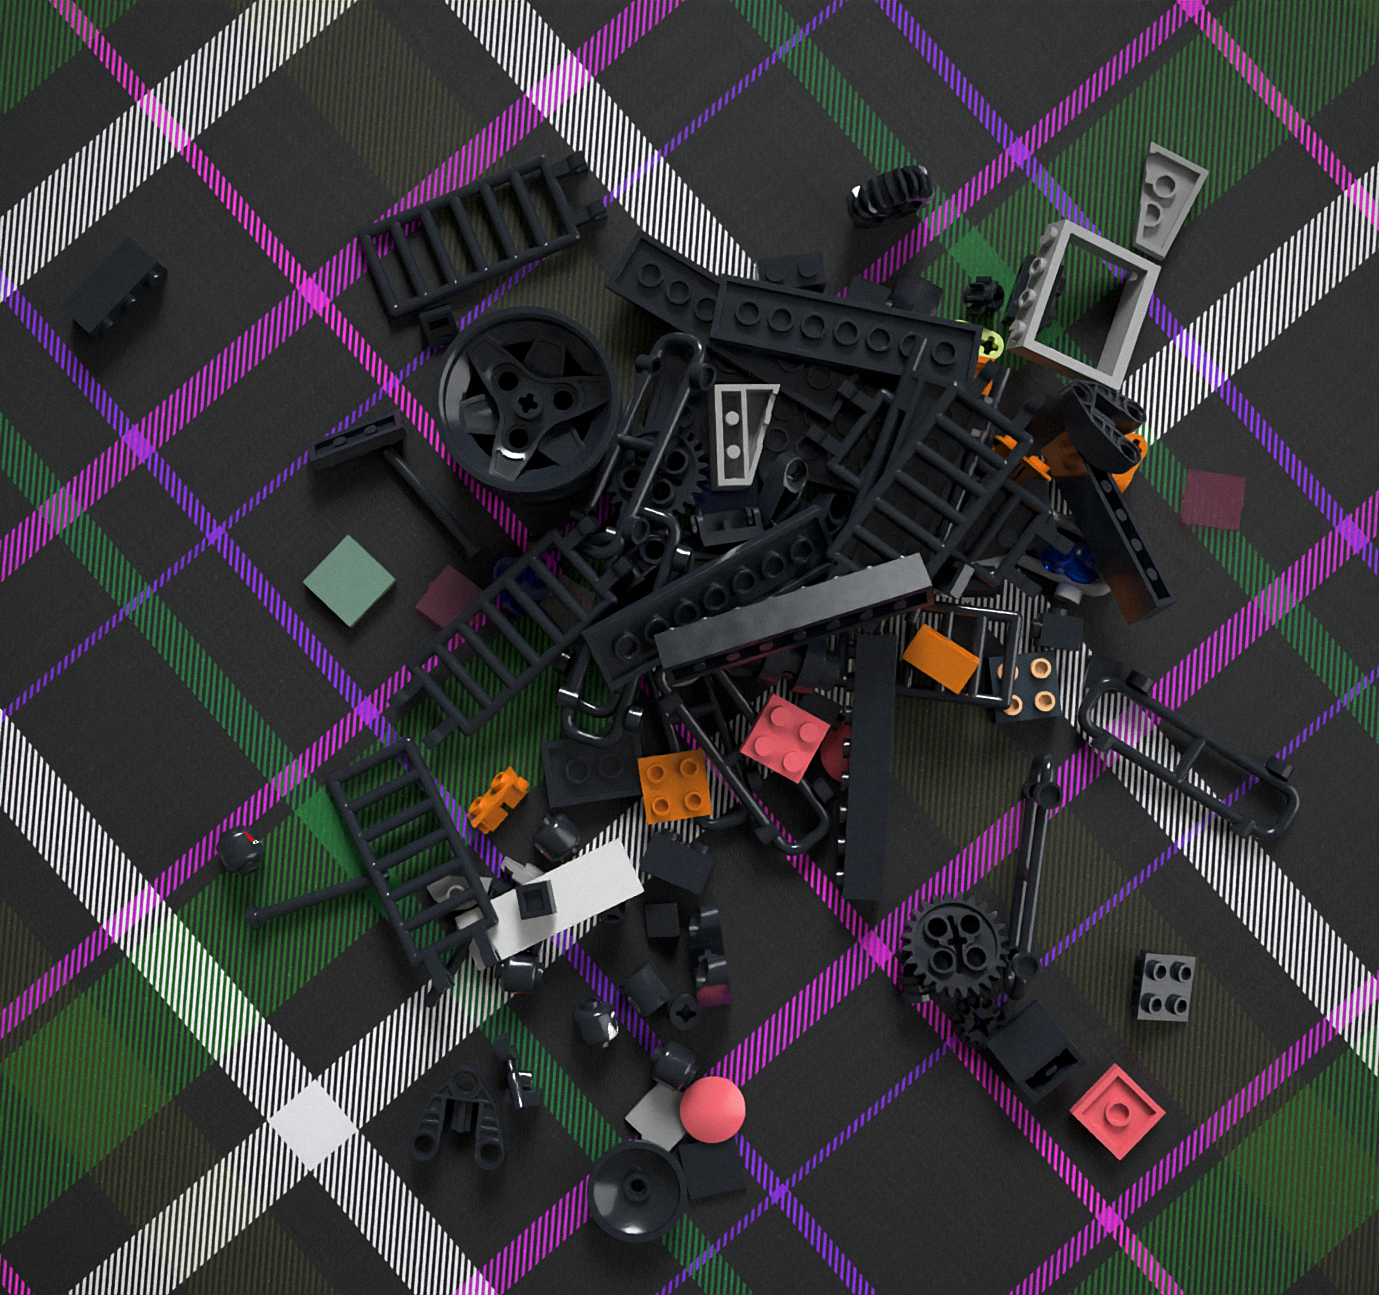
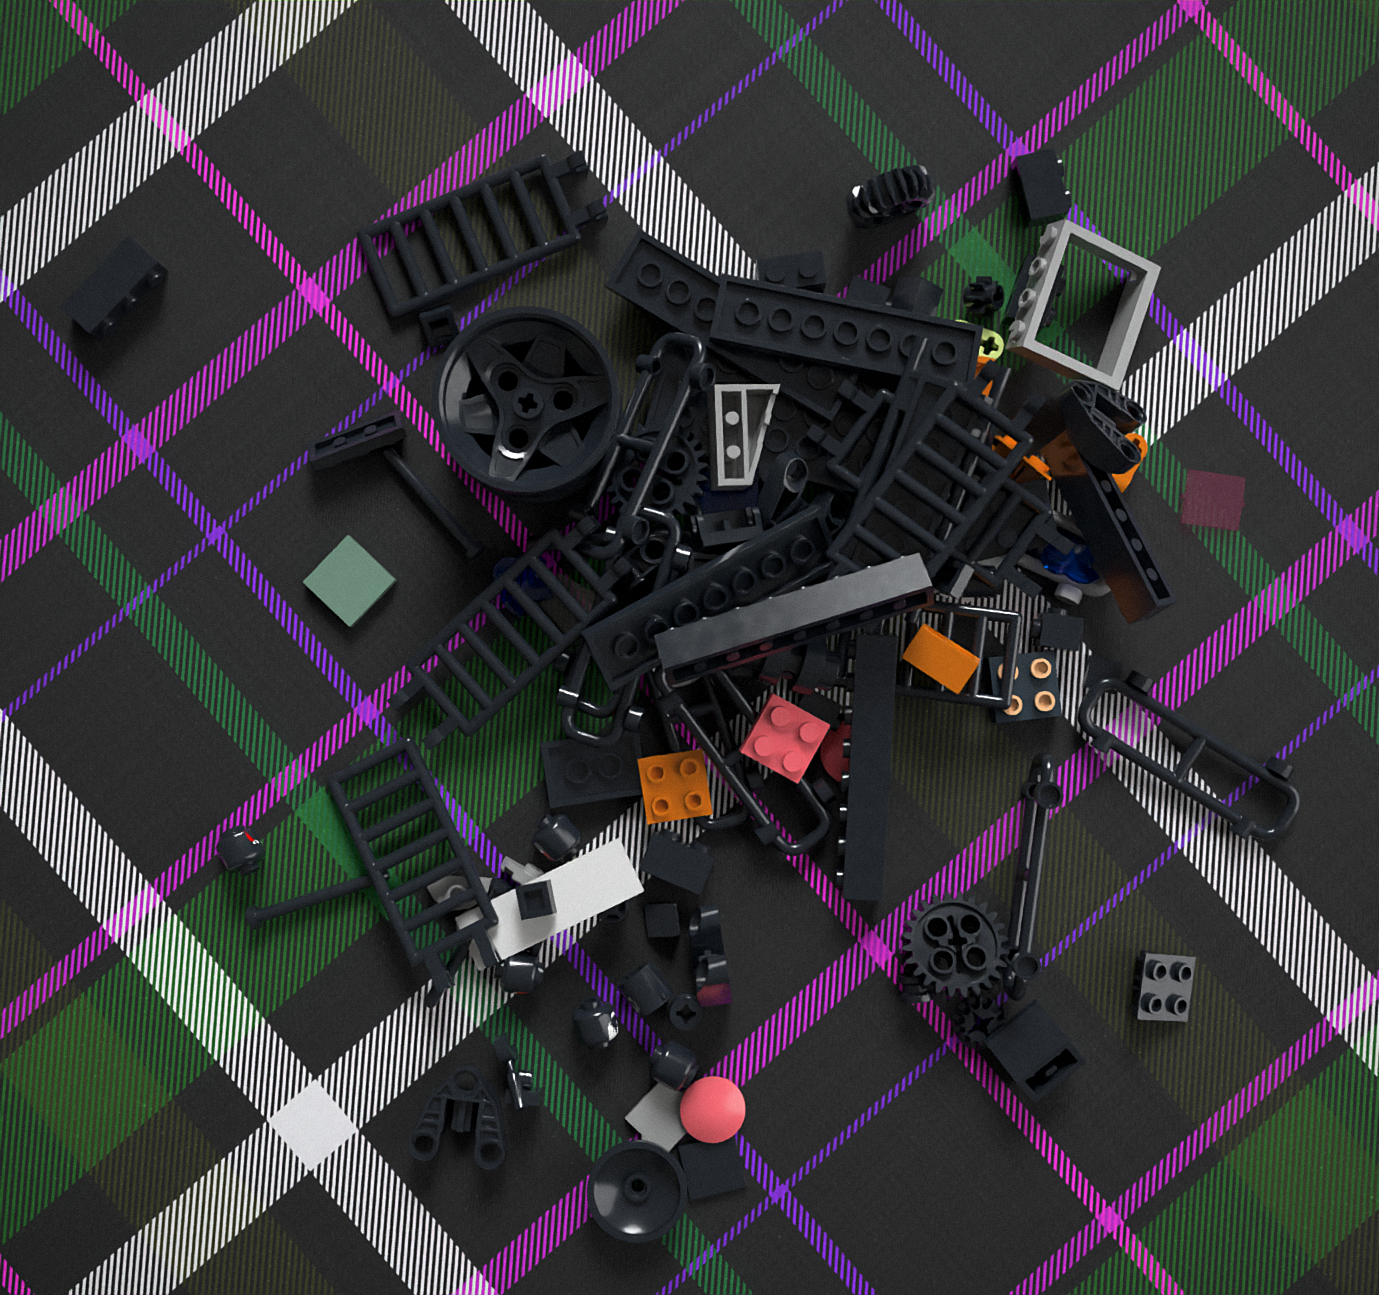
clear pink piece [416,564,492,641] -> none
orange hinge [467,766,530,834] -> none
coral plate [1069,1063,1166,1160] -> none
light grey wing [1132,141,1209,261] -> none
none -> black brick [1010,147,1072,229]

